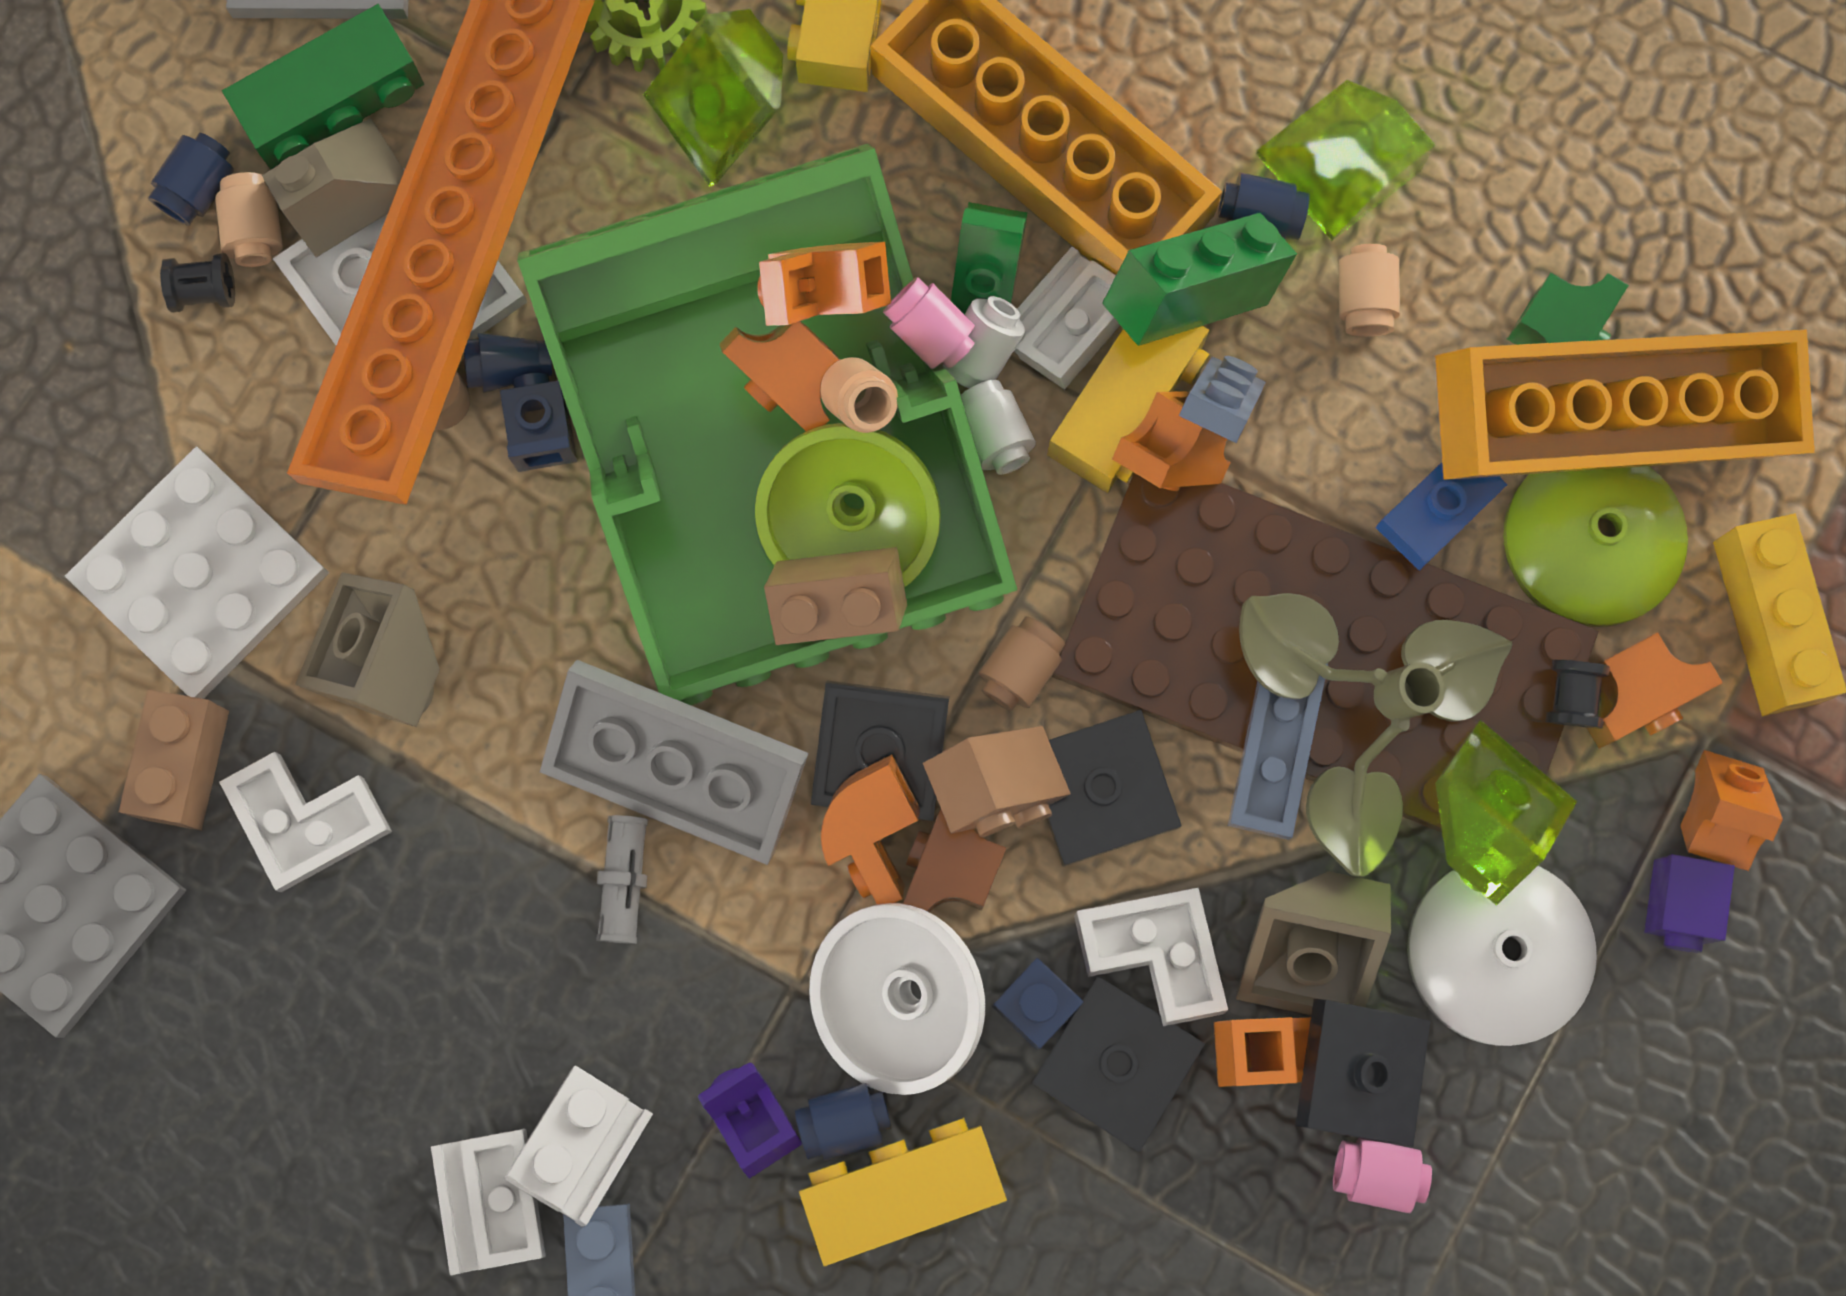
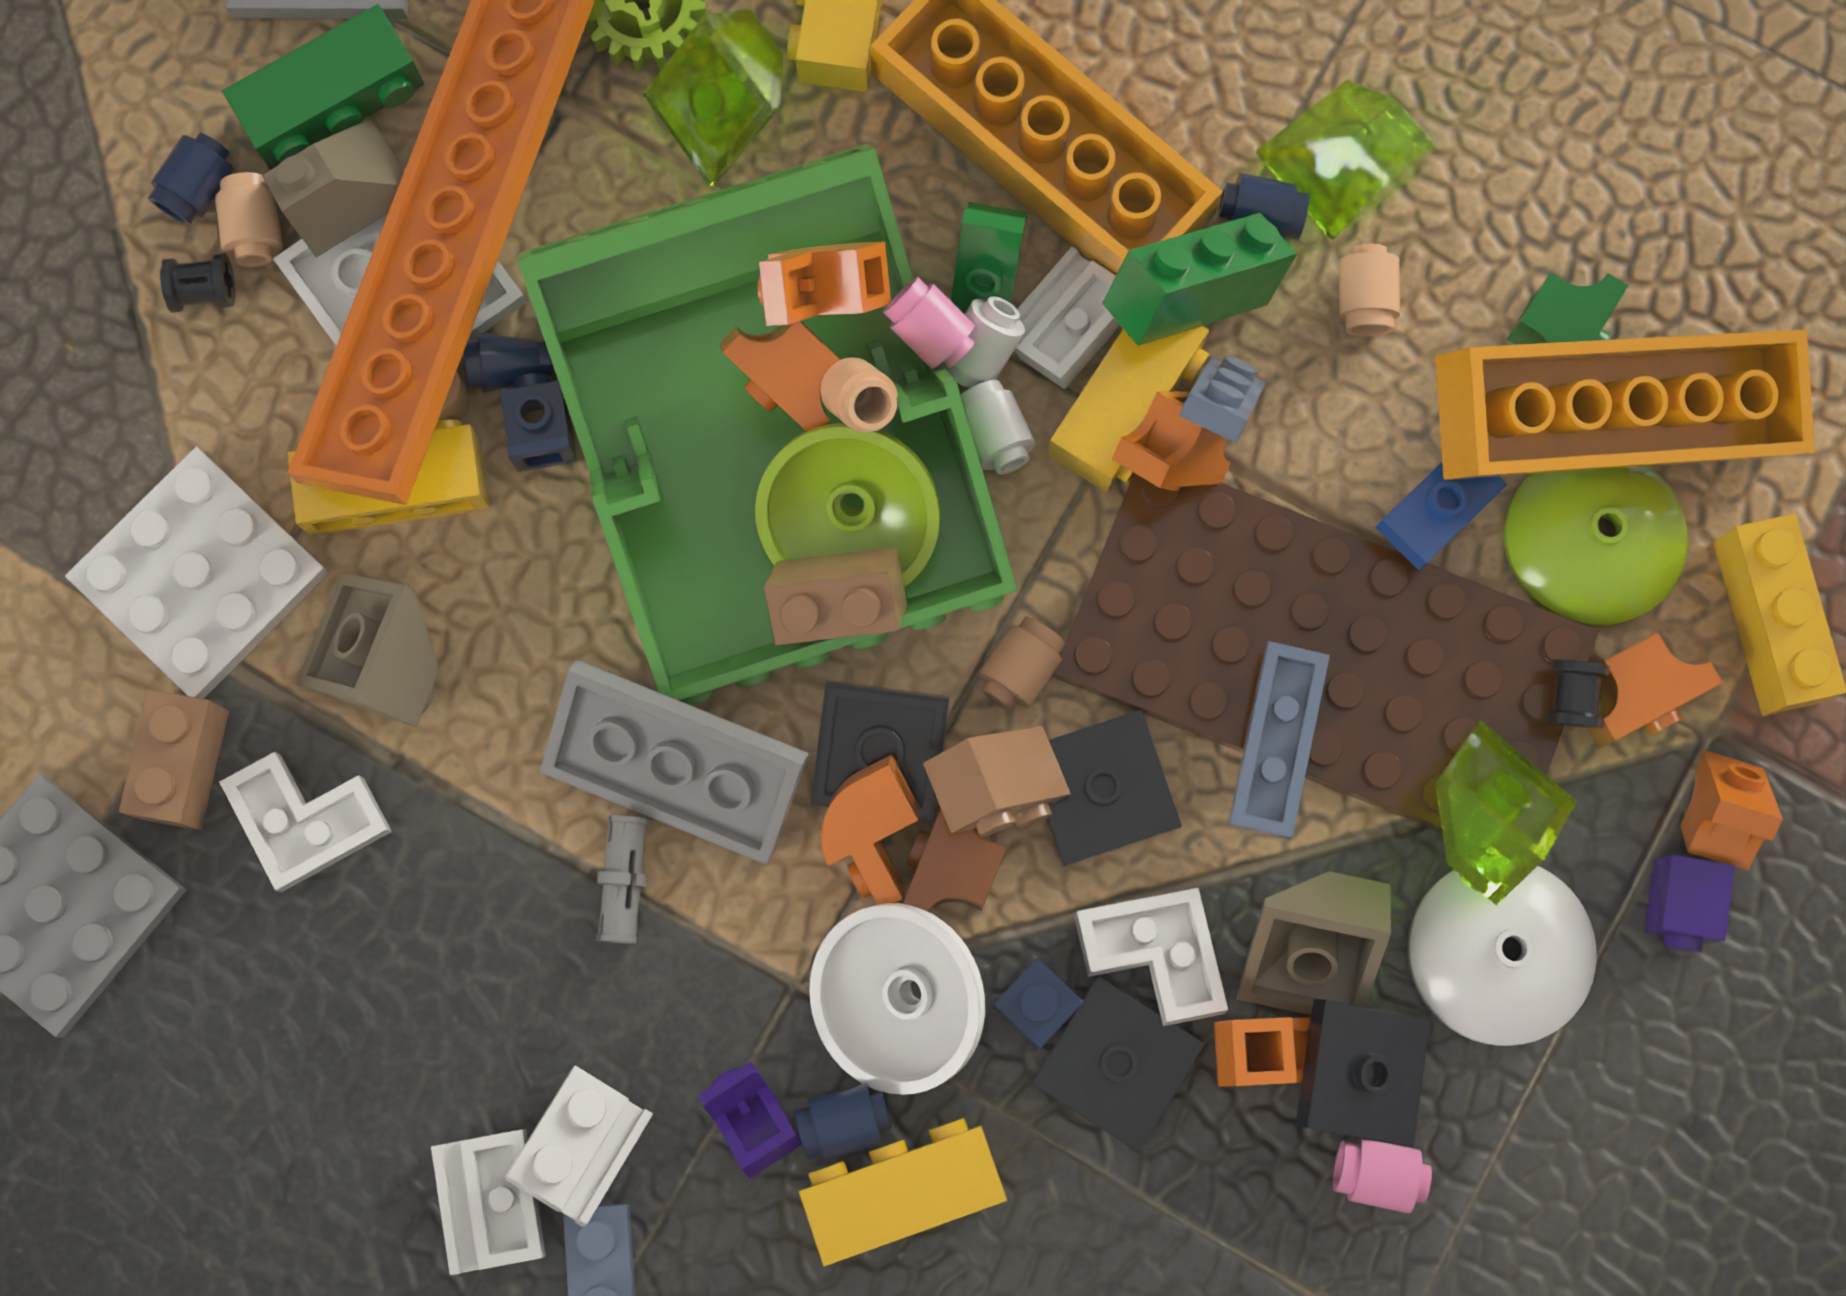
olive plant [1239,593,1513,877] -> none
none -> yellow brick [287,419,490,537]

